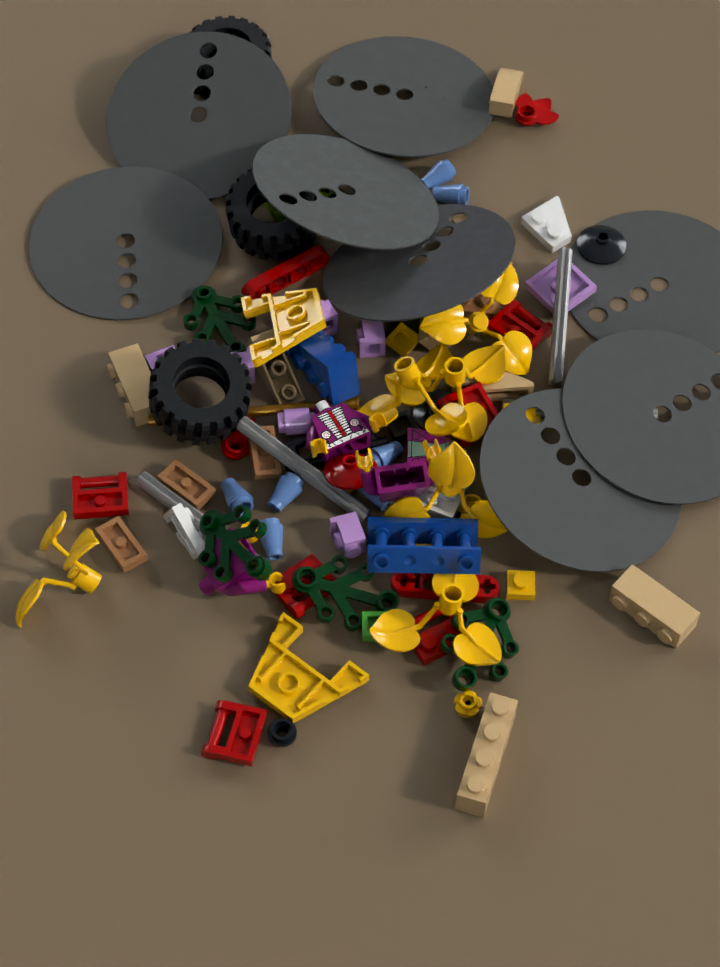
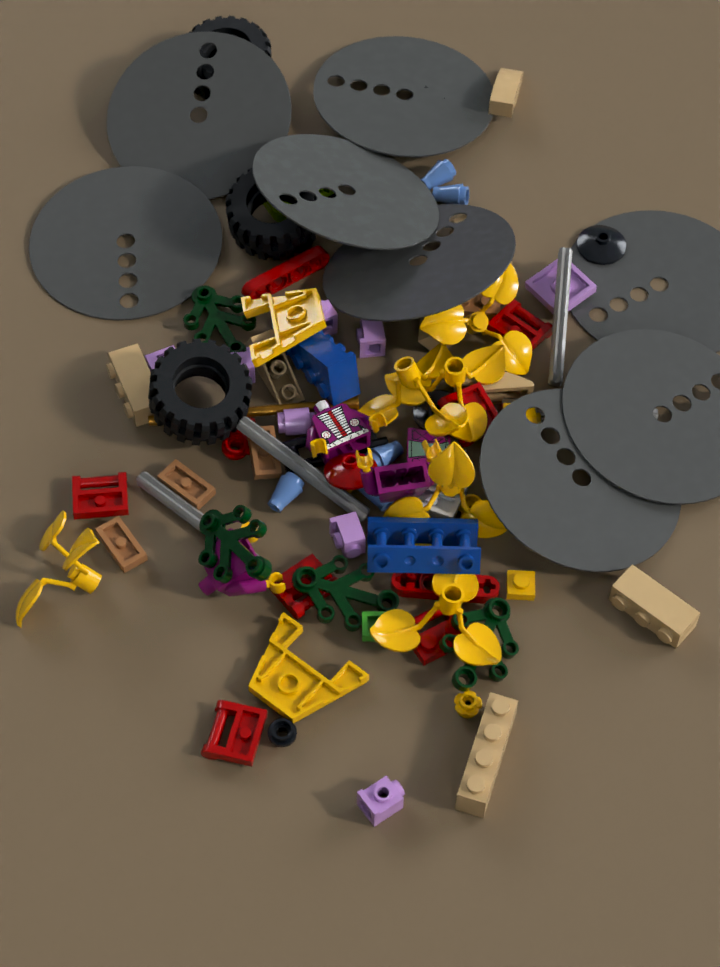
white wing [162,503,205,560] -> none
medium blue cone [220,478,254,517] -> none
medium blue cone [257,518,283,561] -> none
yellow plate [386,322,419,357] -> none
black plate [386,409,419,442] -> none
red plate [515,93,559,126] -> none
white wing [521,196,572,253] -> none
none -> lavender brick [357,776,405,827]

